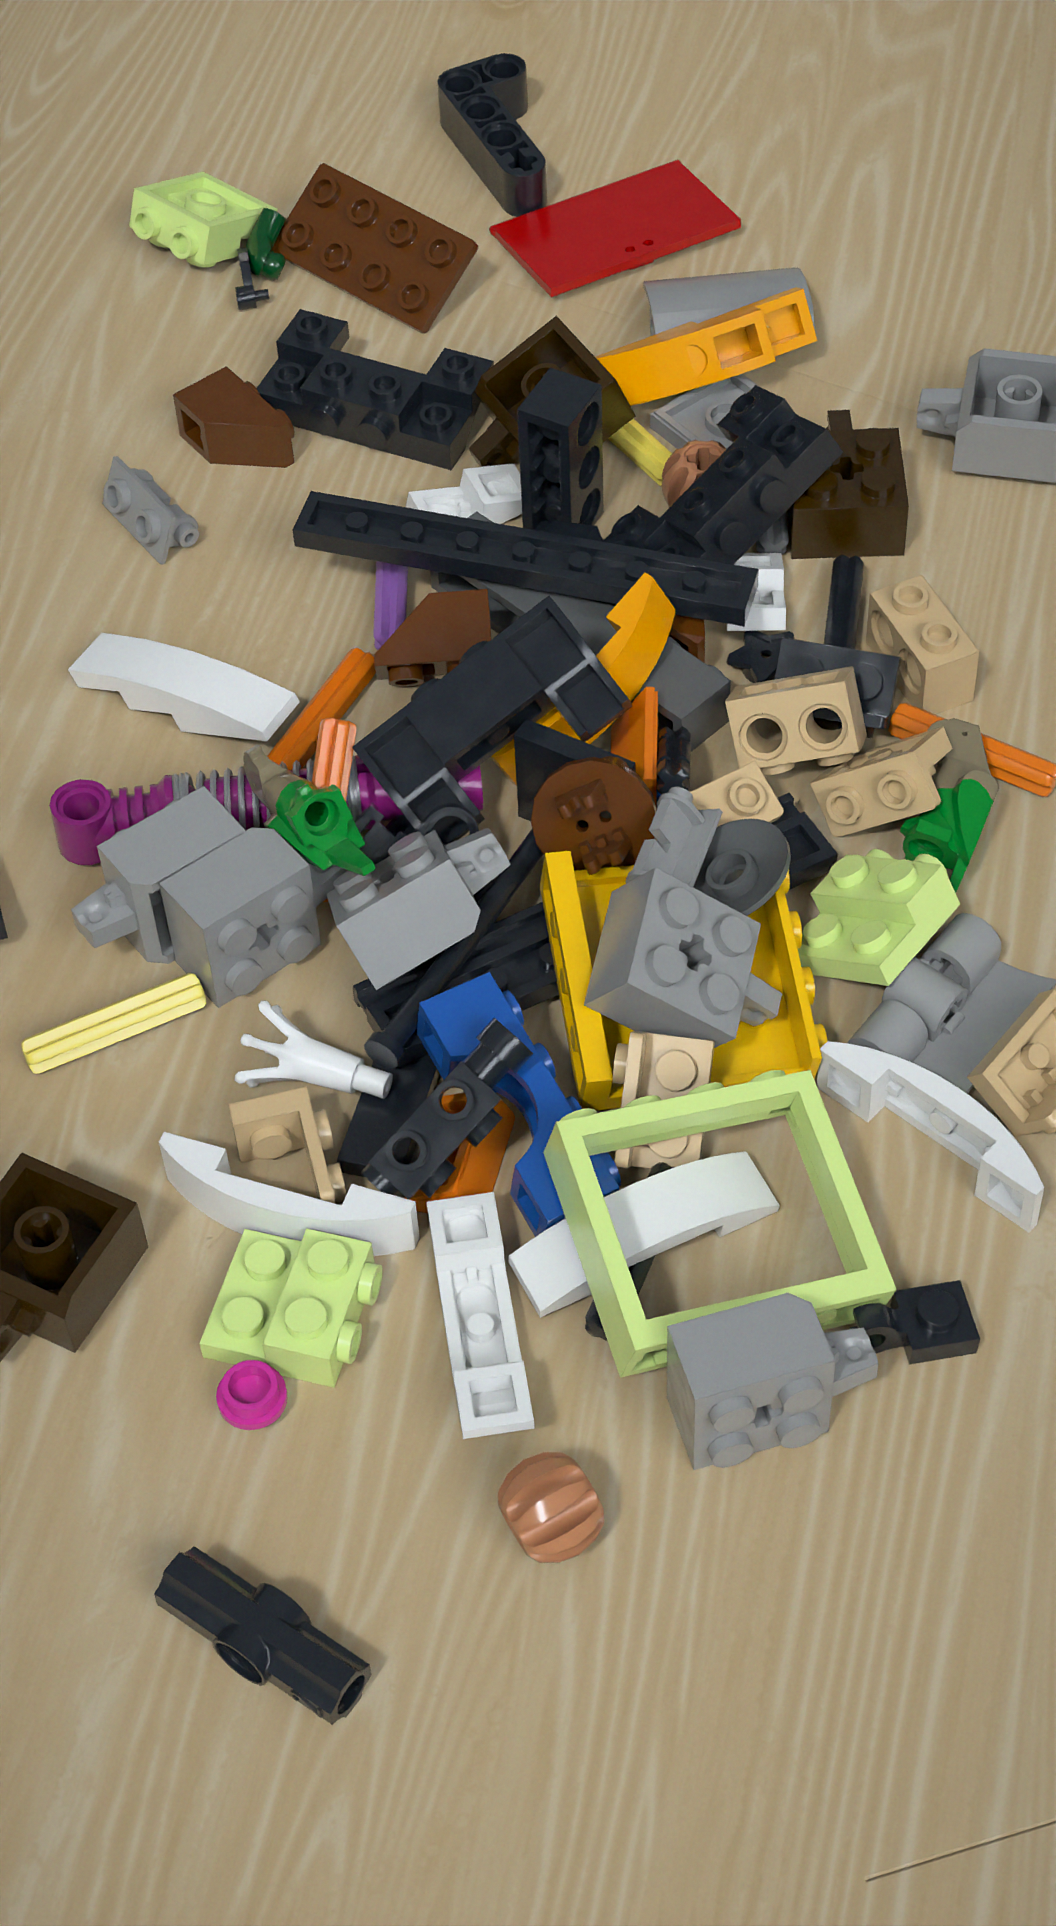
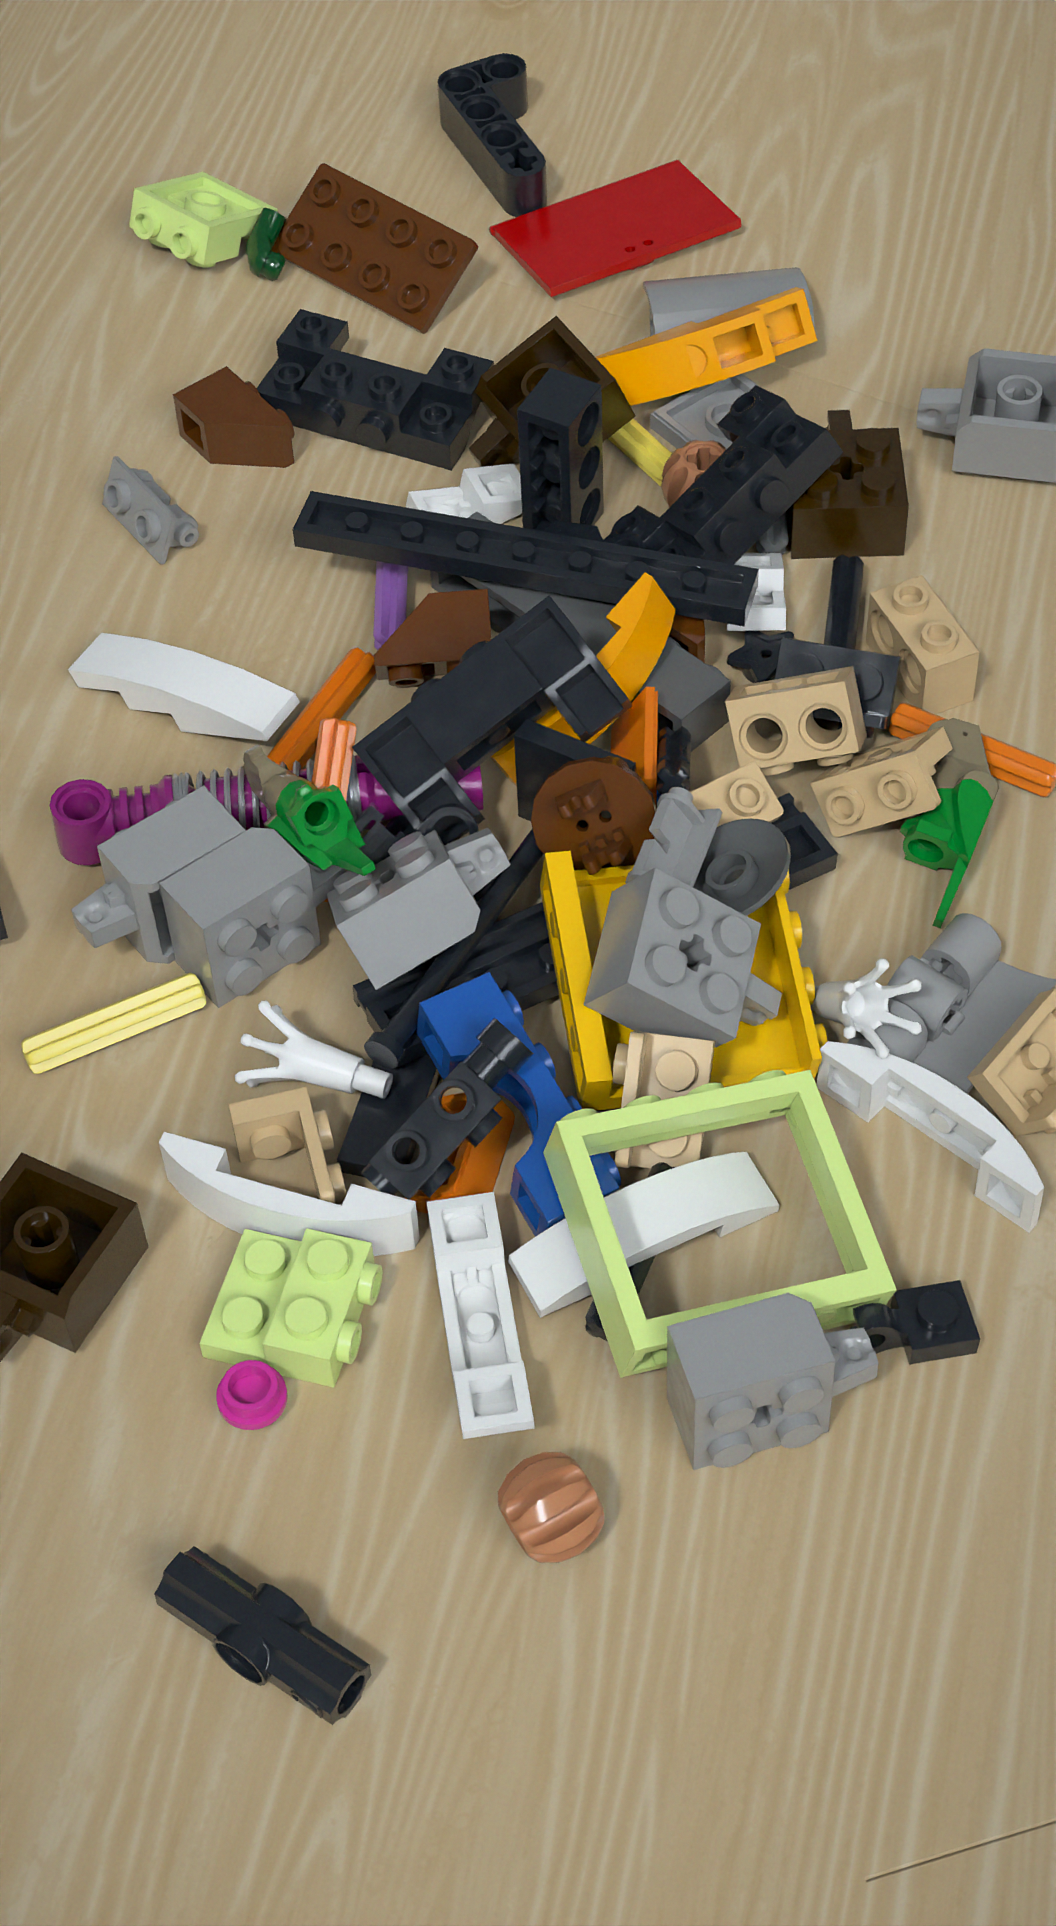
black piece [235,248,269,310] -> none
yellowish green plate [798,849,960,986] -> none
none -> white piece [810,958,922,1059]

